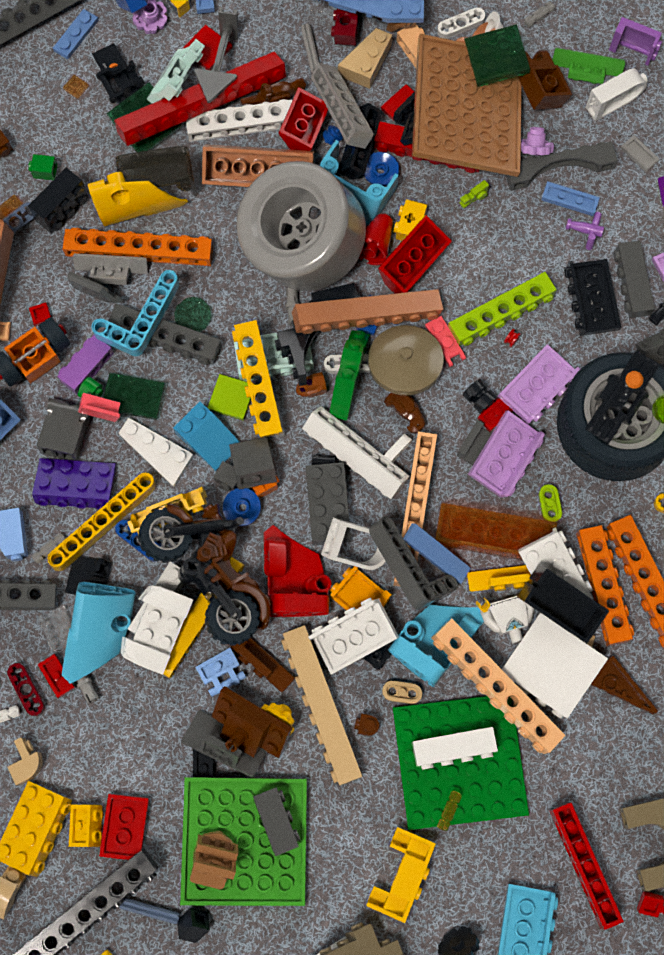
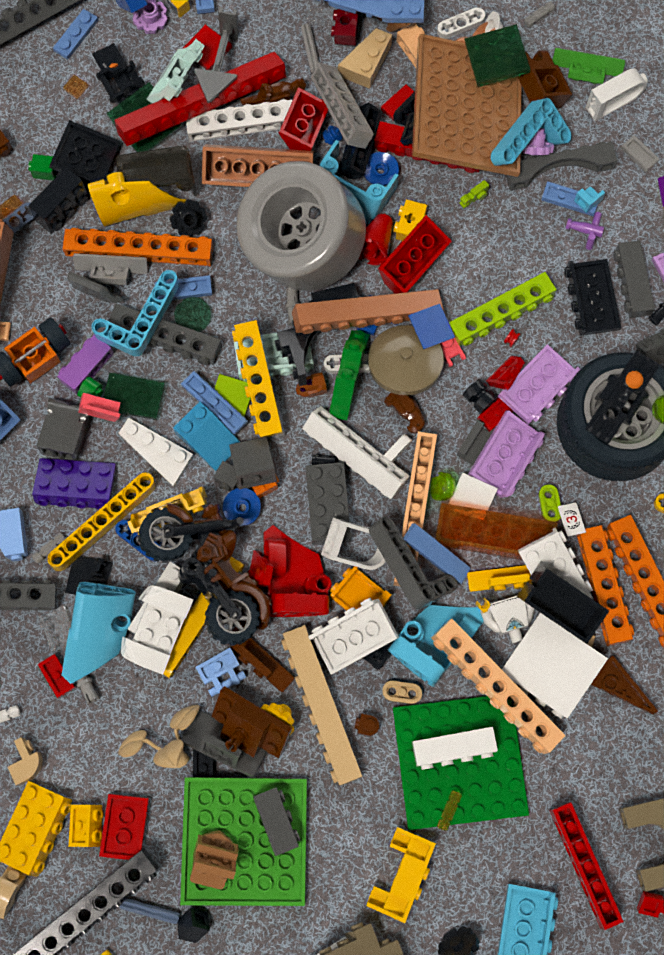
dark red beam [7,663,45,716] -> none
red tile [29,302,52,326] -> none
medium lavender panel [609,17,662,66] -> none
none -> black plate [49,120,121,184]
none -> tan plant [118,705,200,768]
none -> medium blue plate [155,275,213,300]
none -> black plant [169,199,207,236]
none -> medium blue tile [181,371,248,435]
none -> red wing [248,550,274,587]
none -> blue piece [408,304,455,349]
none -> clear neon green hair [430,472,456,501]
none -> white piece [448,473,498,520]
none -> red wing [486,356,525,390]
none -> medium azure beam [491,98,571,166]
none -> white sticker [558,503,586,536]
none -> medium azure panel [574,187,605,213]

